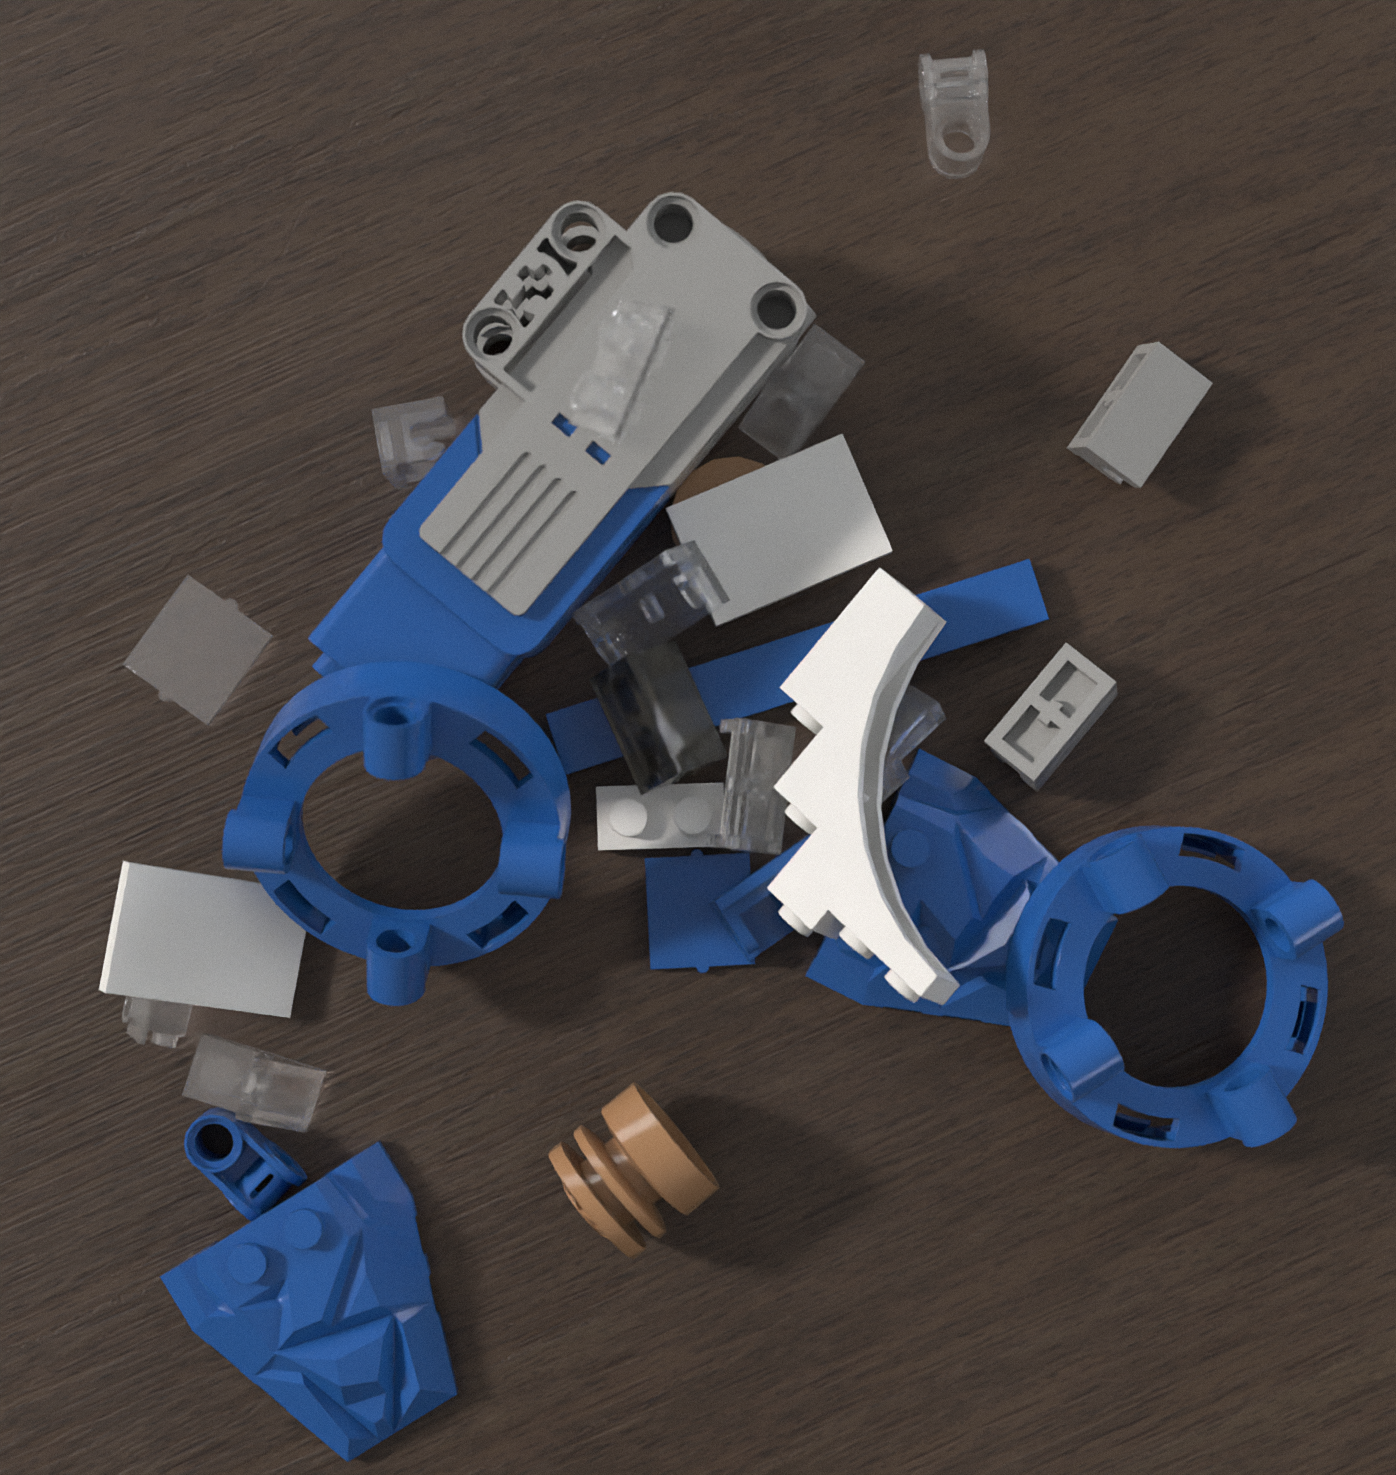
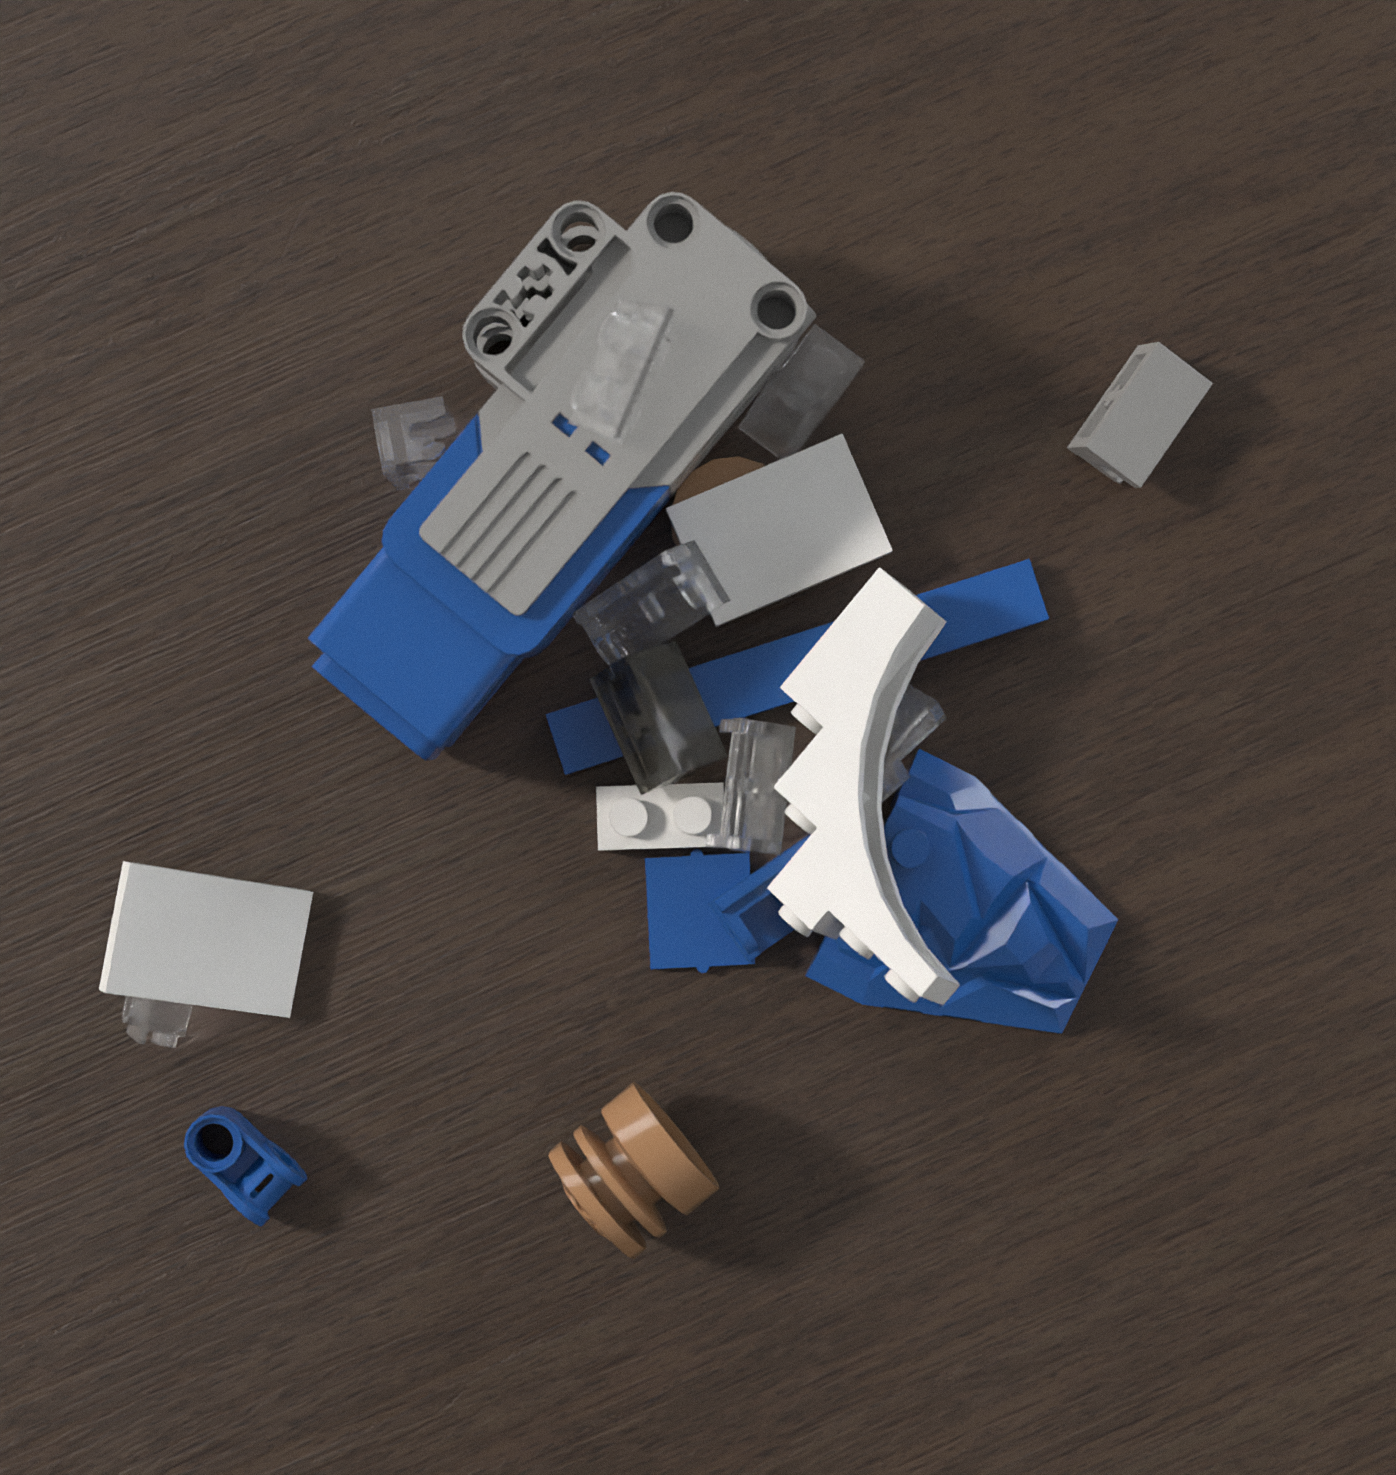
clear piece [123,574,274,725] -> none
blue wedge [160,1140,458,1462] -> none
clear slope [182,1032,327,1132] -> none
blue piece [222,661,571,1006] -> none
clear piece [918,49,991,179] -> none
light grey hinge [984,643,1118,792] -> none
blue piece [1005,825,1344,1148] -> none

